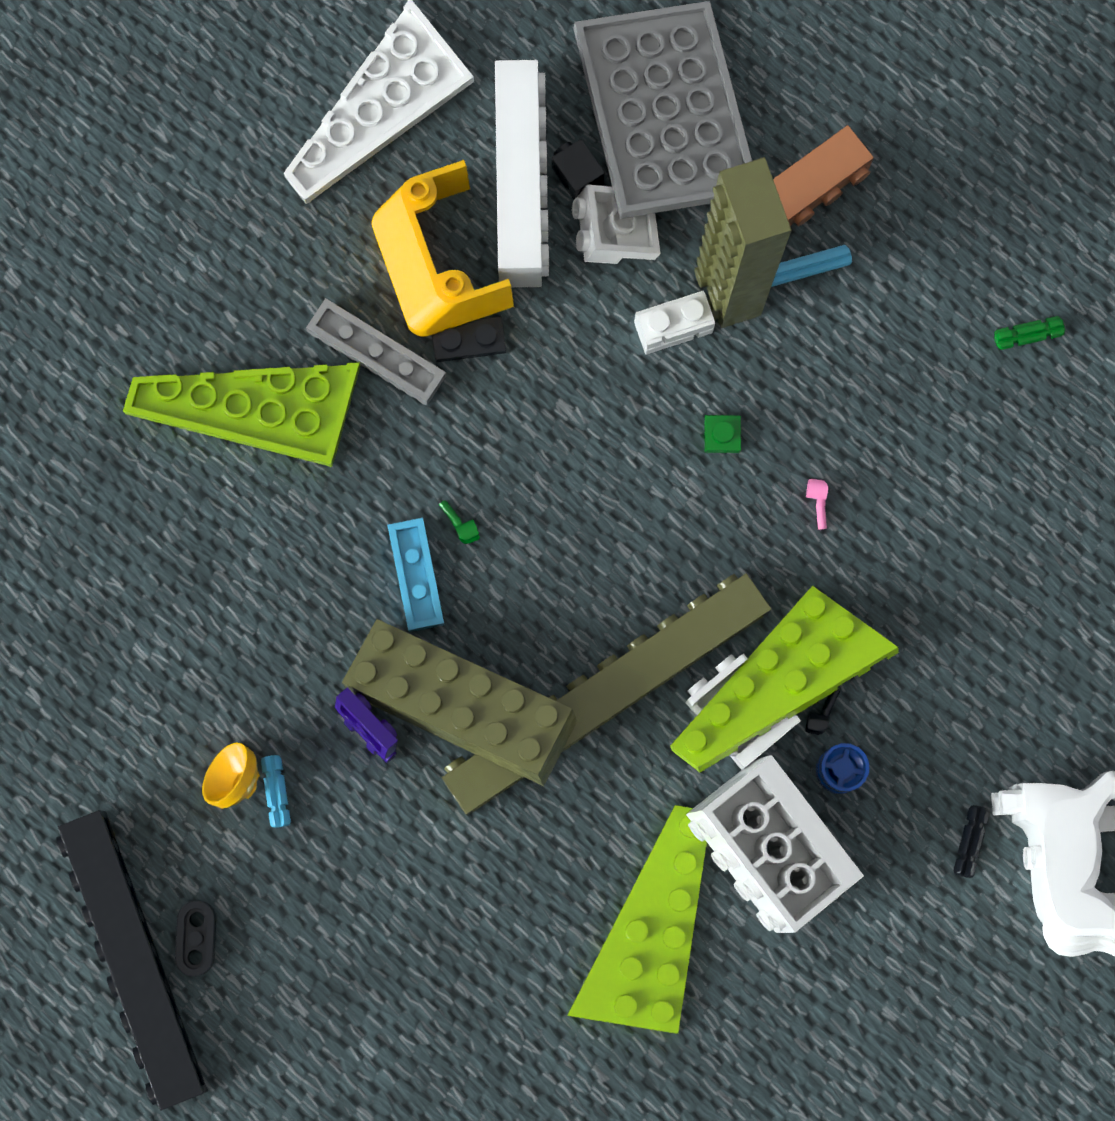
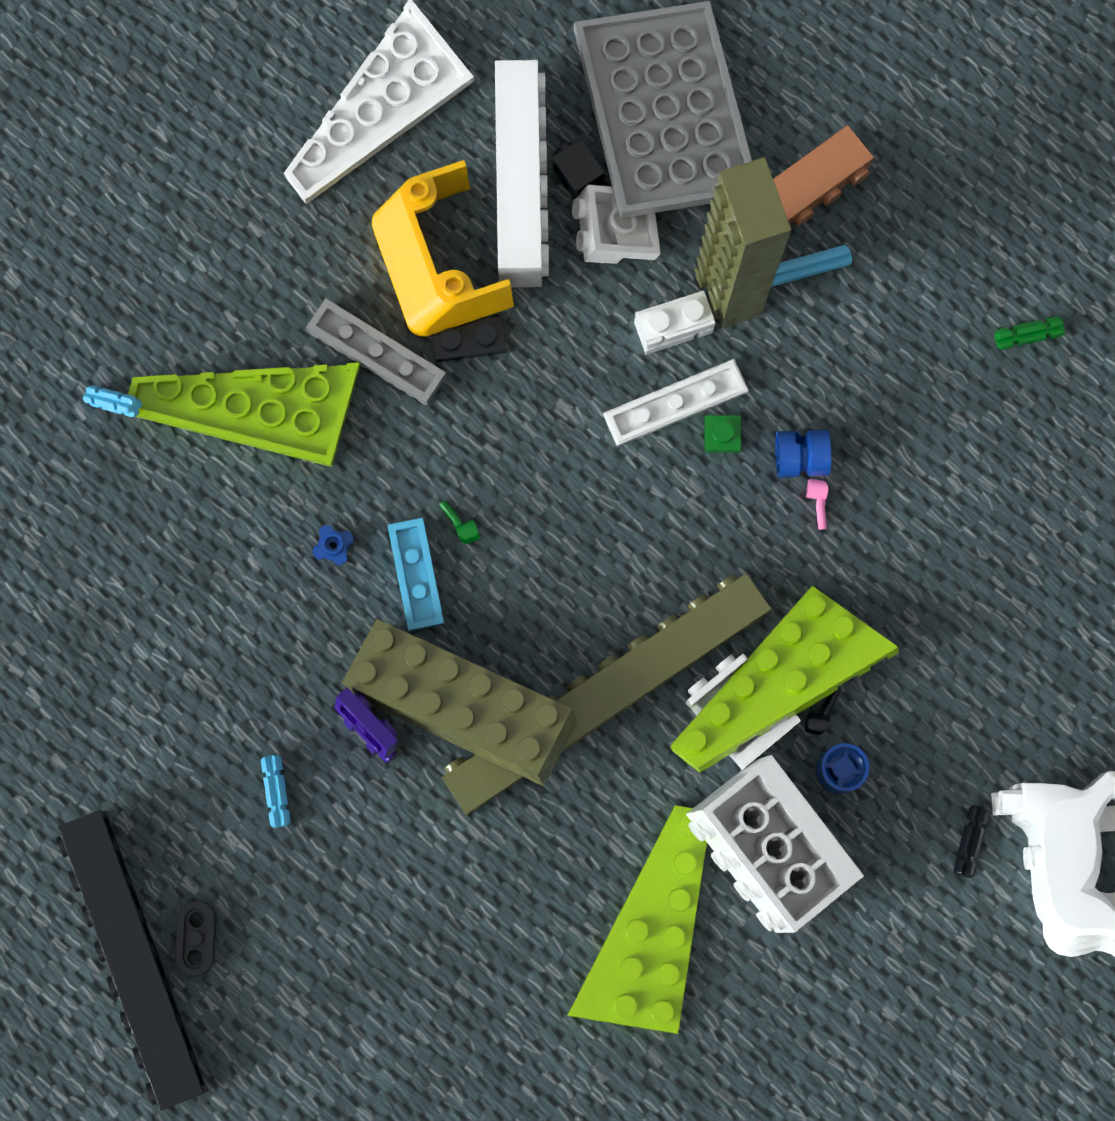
yellow piece [202,742,260,808] -> none
none -> medium azure axle [83,385,142,417]
none -> blue plate [313,525,354,565]
none -> white tile [603,359,749,447]
none -> blue wheel [775,429,831,478]

